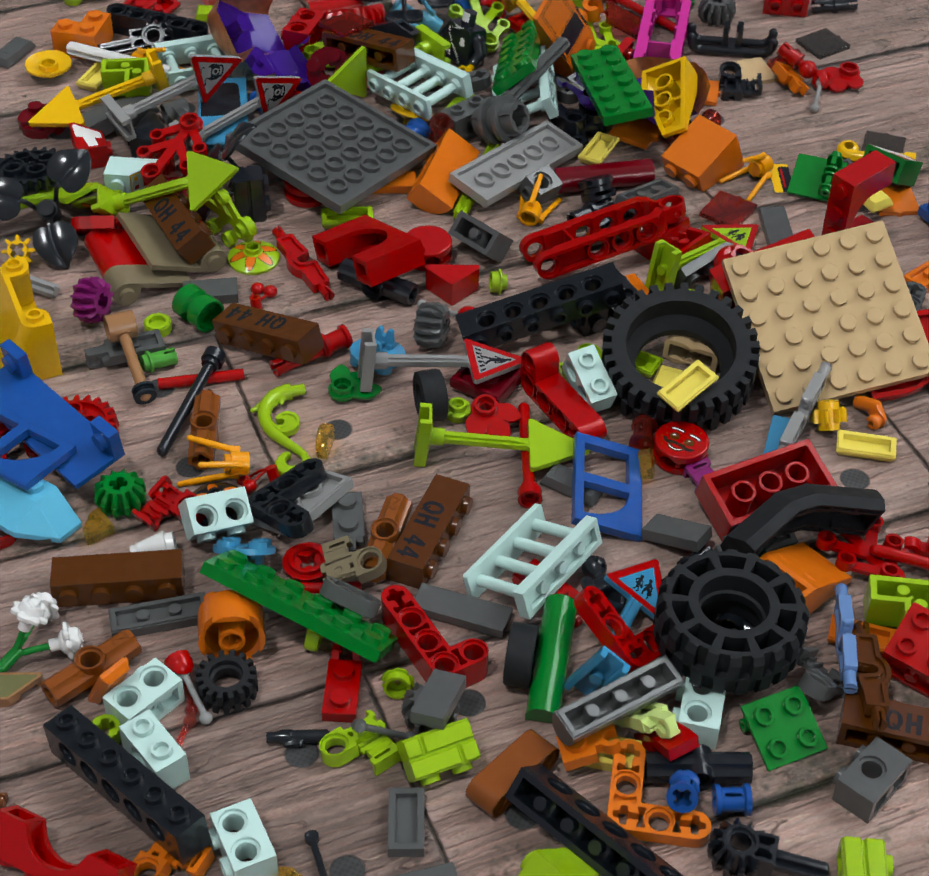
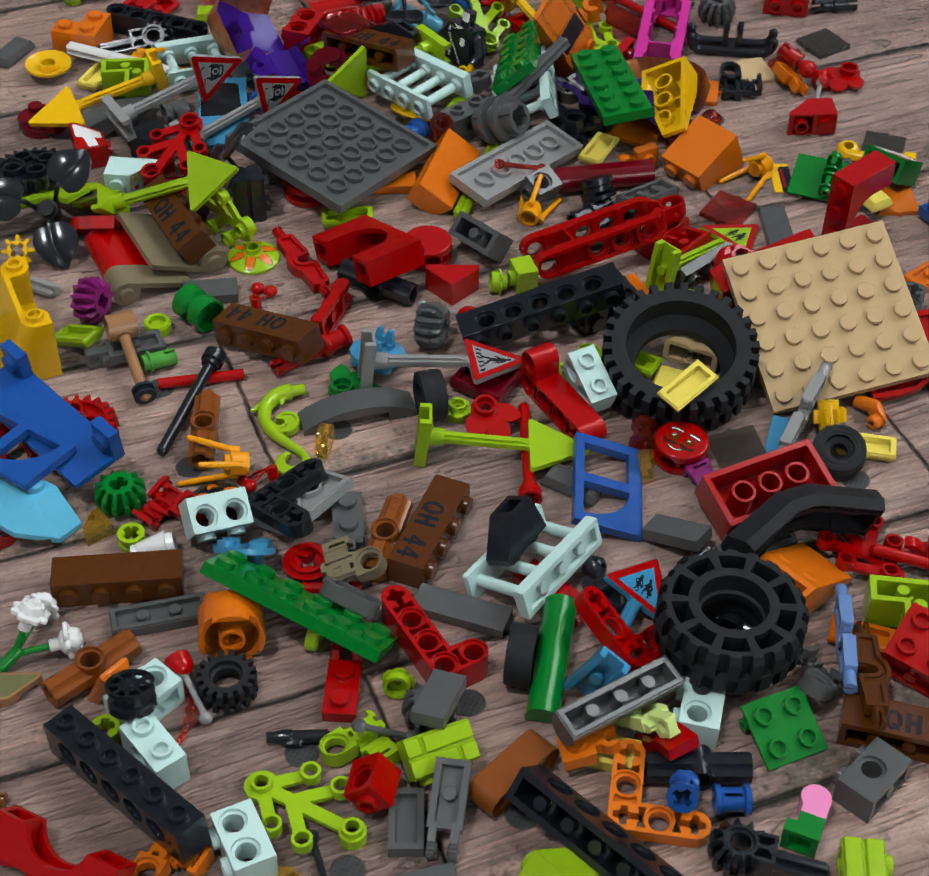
none -> lime tile [55,324,104,348]
none -> black wheel [105,669,157,720]
none -> lime bush [117,522,146,552]
none -> lime plant [244,761,367,854]
none -> dark grey slope [298,387,417,436]
none -> red hinge [310,278,352,335]
none -> red brick [343,752,402,815]
none -> dark grey hinge [425,757,472,862]
none -> black slope [486,496,547,567]
none -> clear red hinge [494,159,545,170]
none -> lime plate [506,255,539,294]
none -> orange plate [618,142,659,168]
none -> clear smoke piece [708,425,767,469]
none -> green leg [779,784,832,859]
none -> red slope [786,98,838,135]
none -> black tyre [813,424,867,482]

